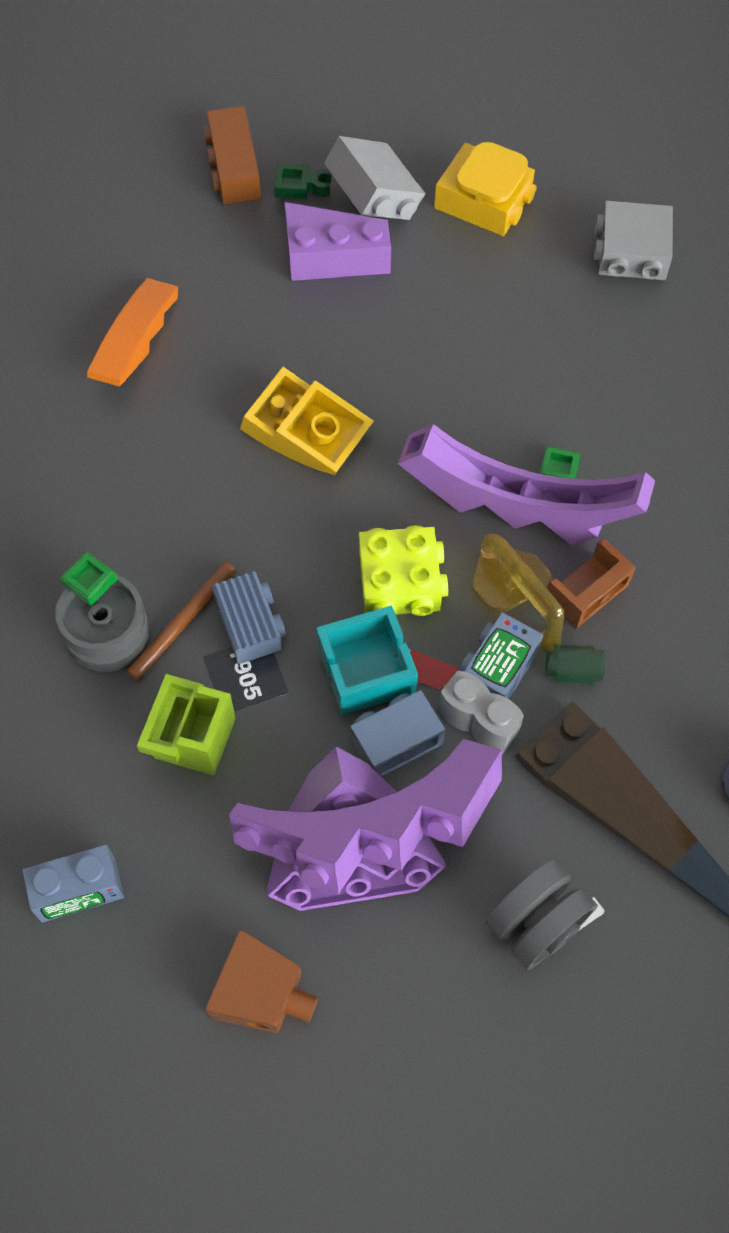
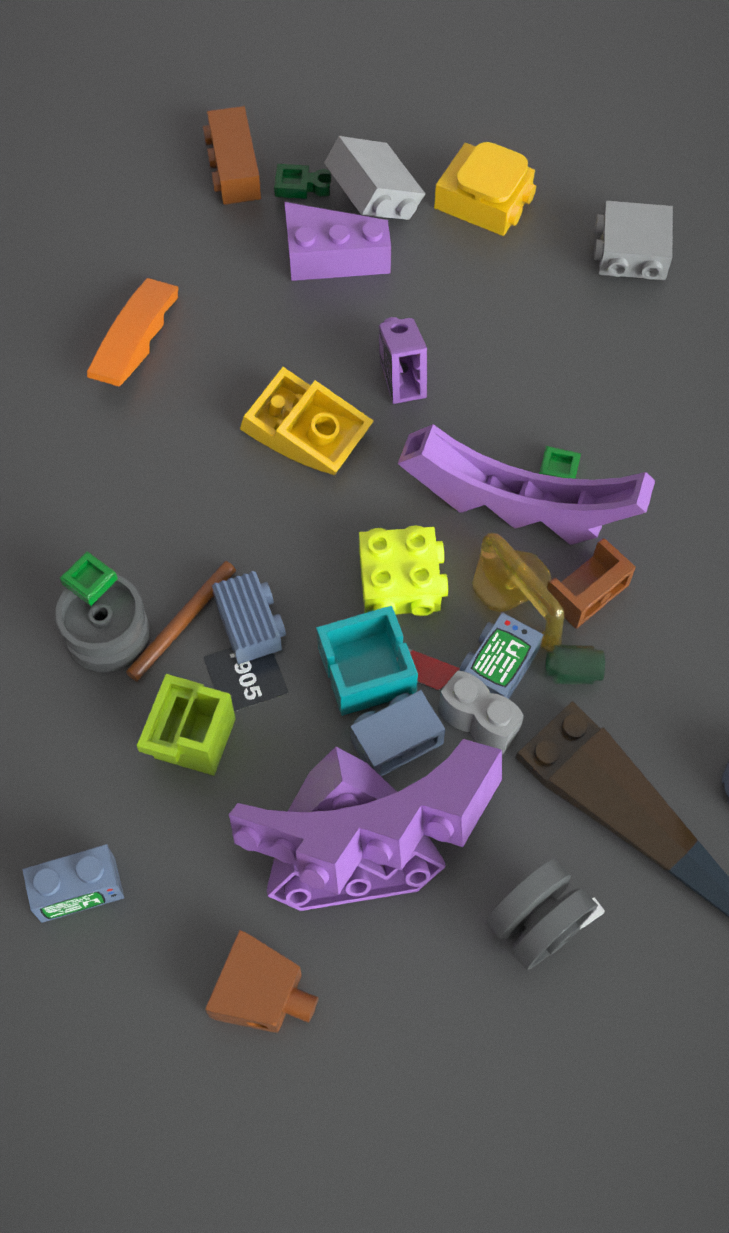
none -> medium lavender torso [379,317,427,404]

